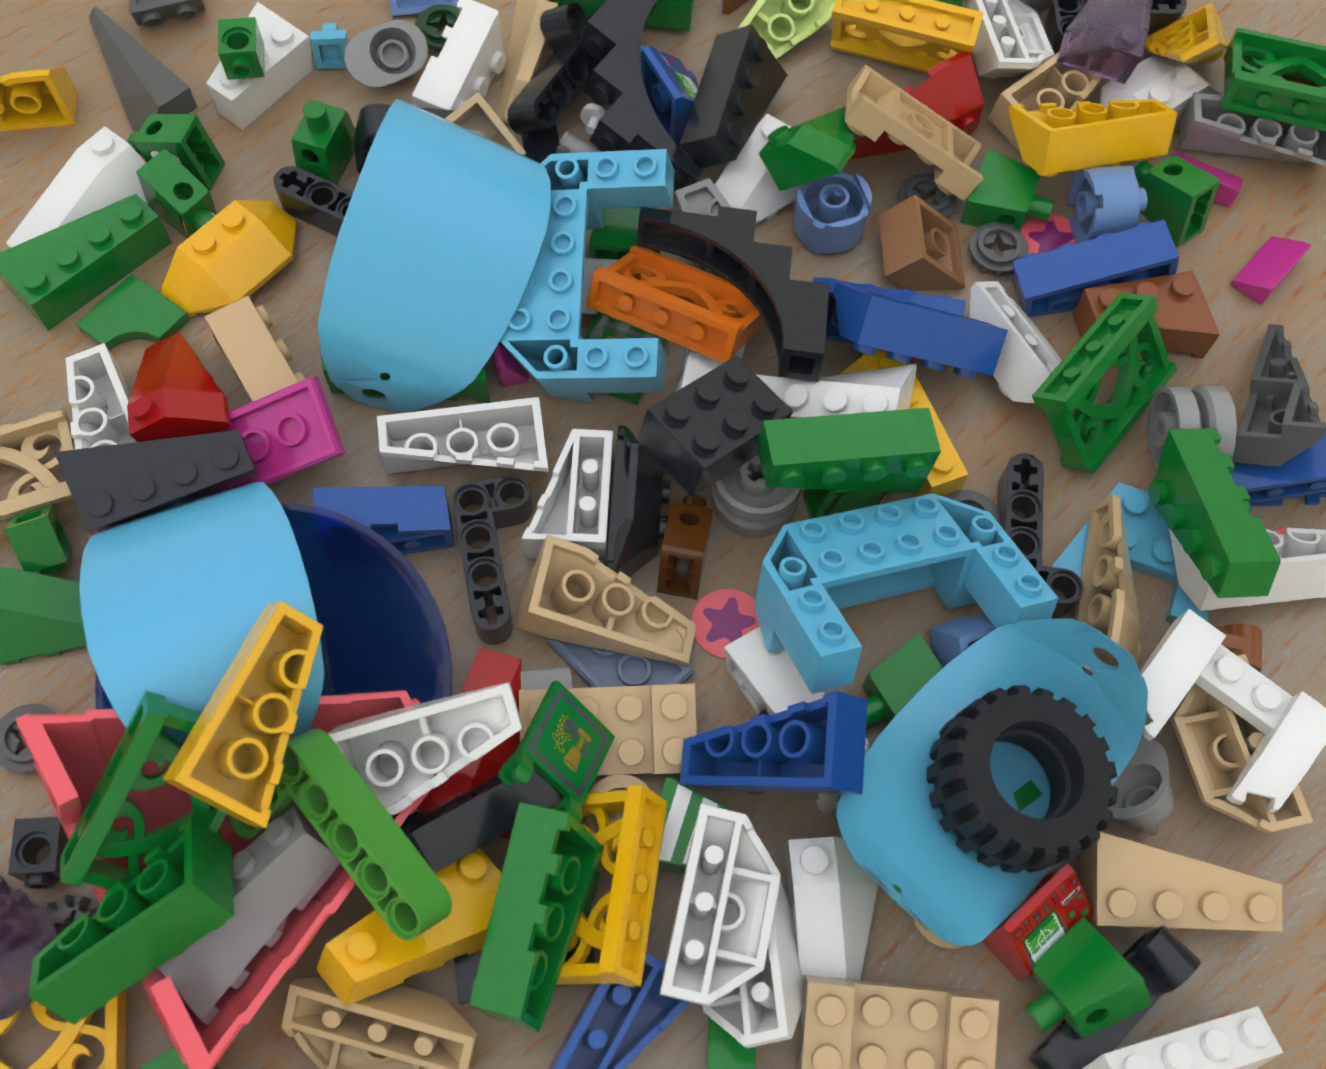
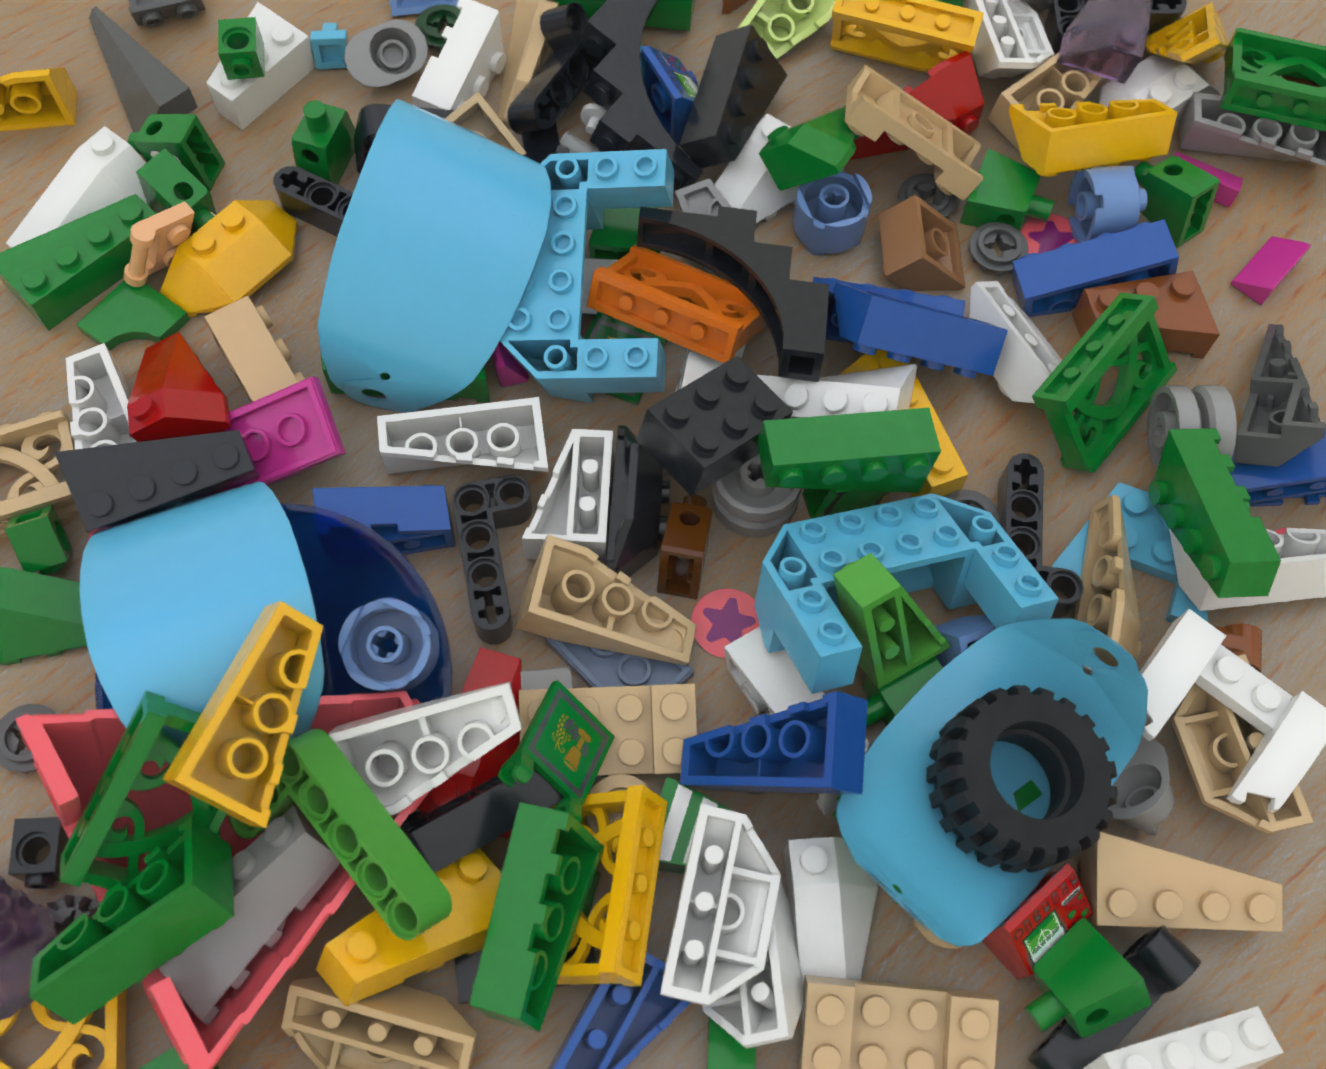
none -> light nougat plate [123,201,195,287]
none -> medium blue brick [338,598,440,691]
none -> bright green wedge [833,553,951,689]

